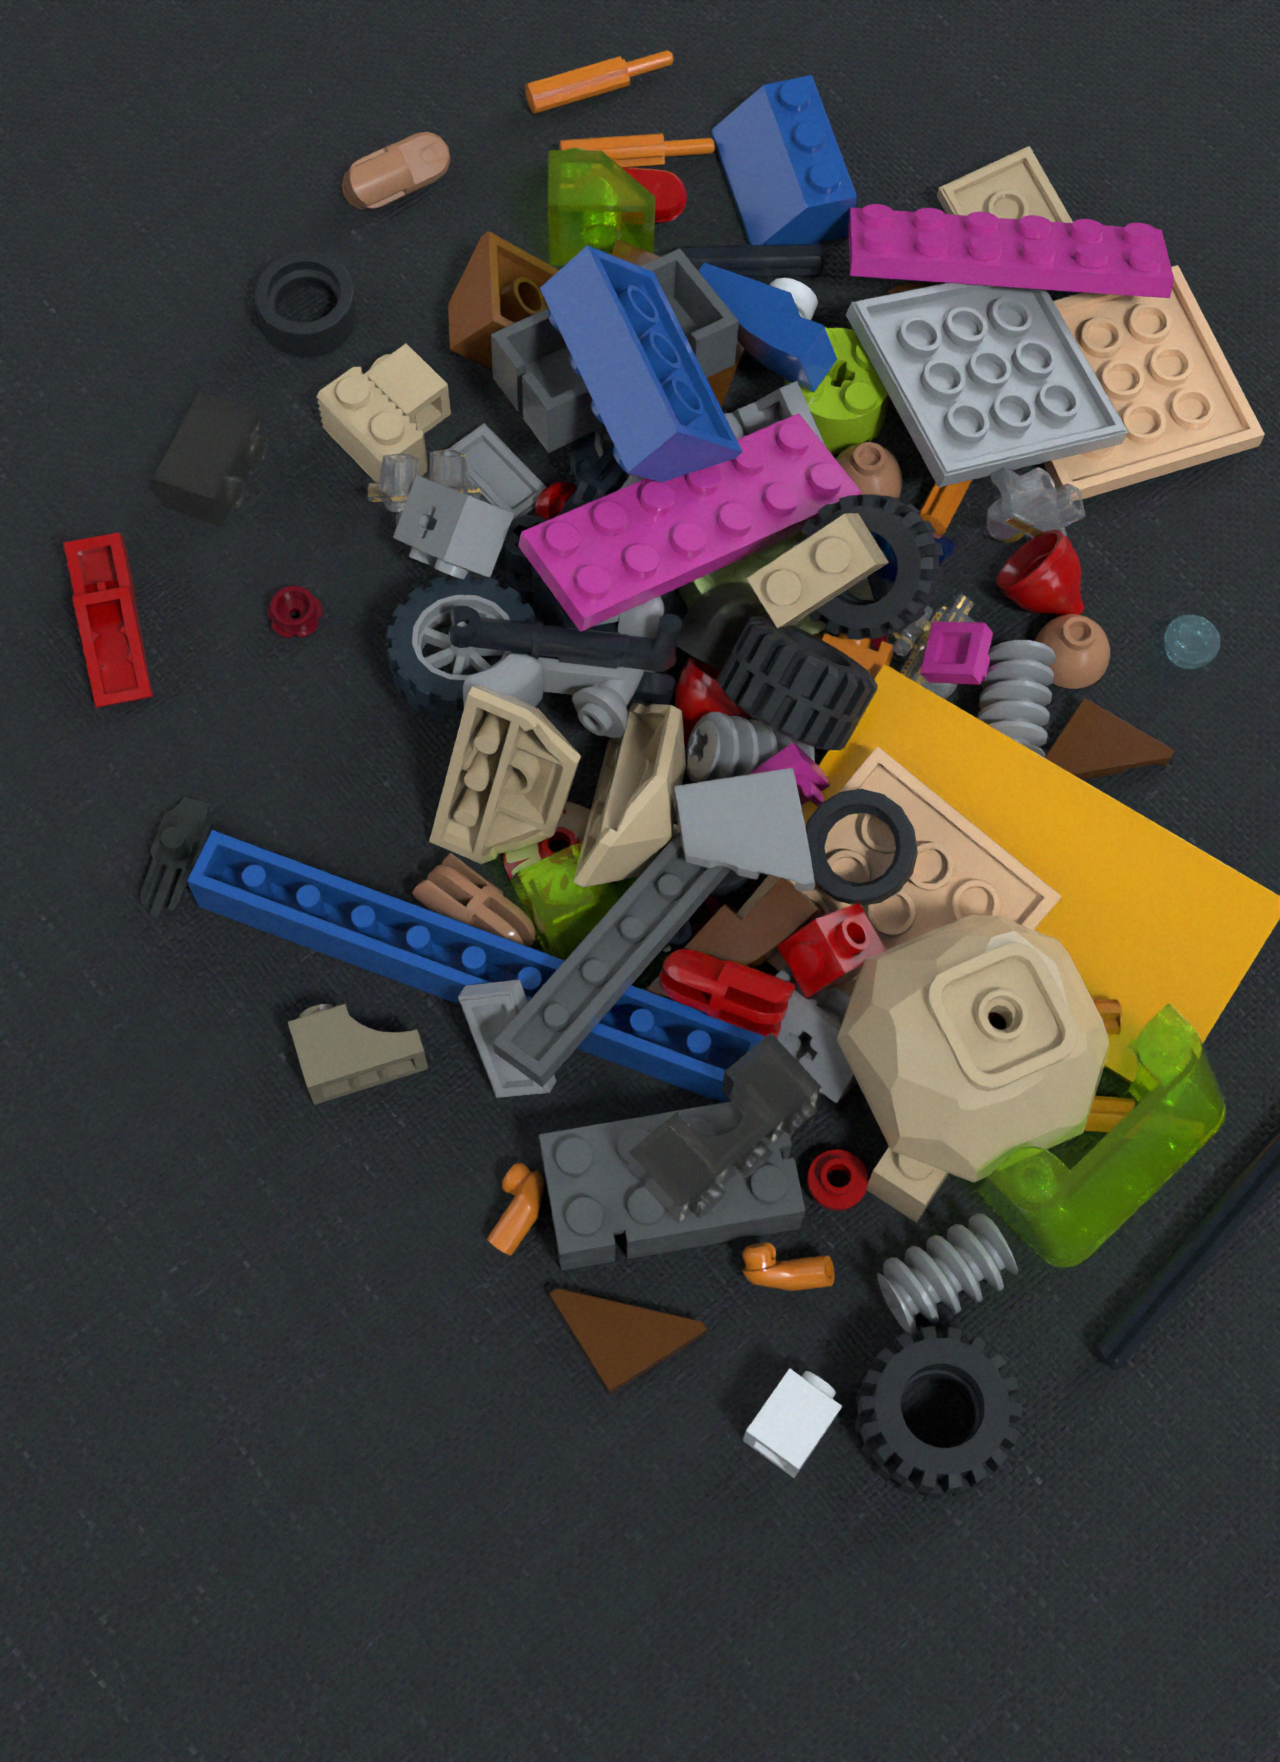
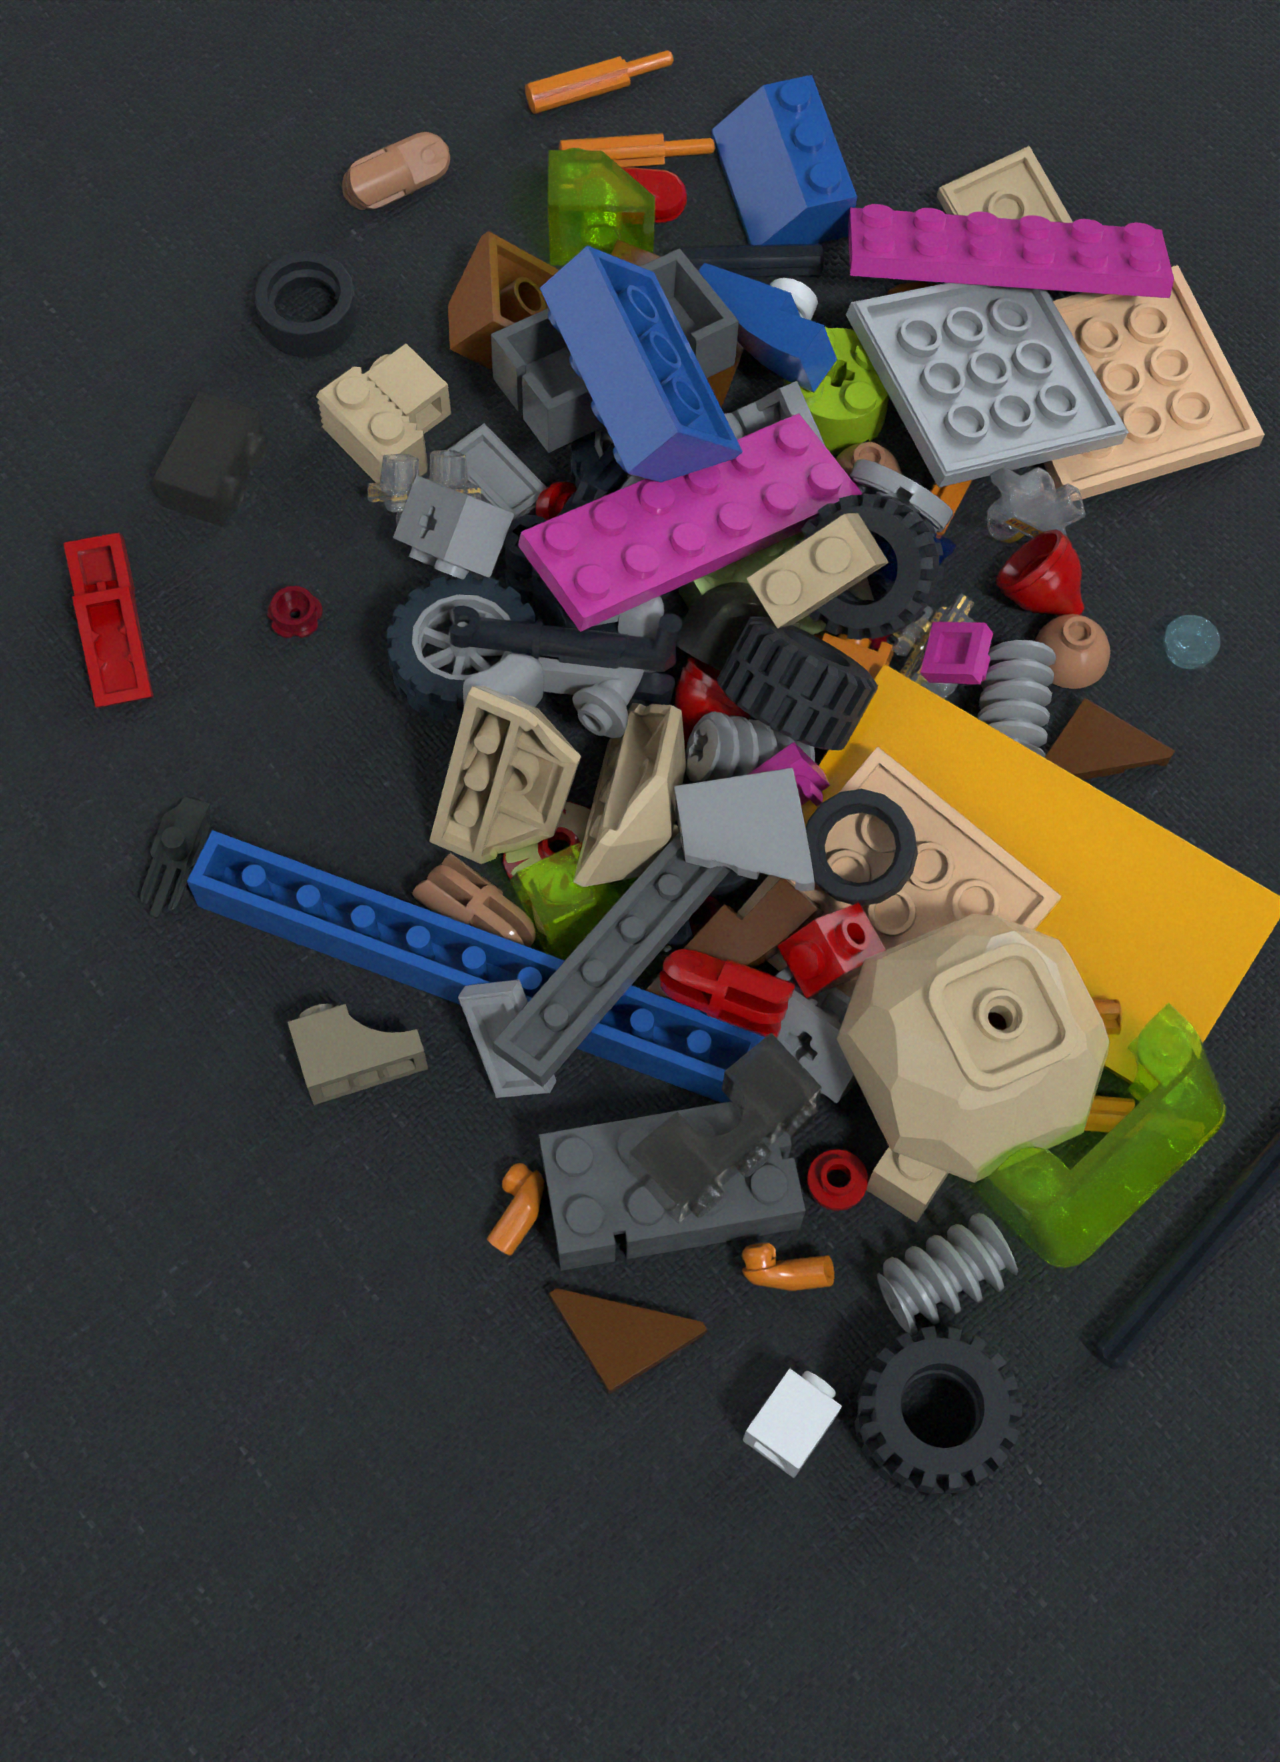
none -> light grey tile [849,459,953,533]

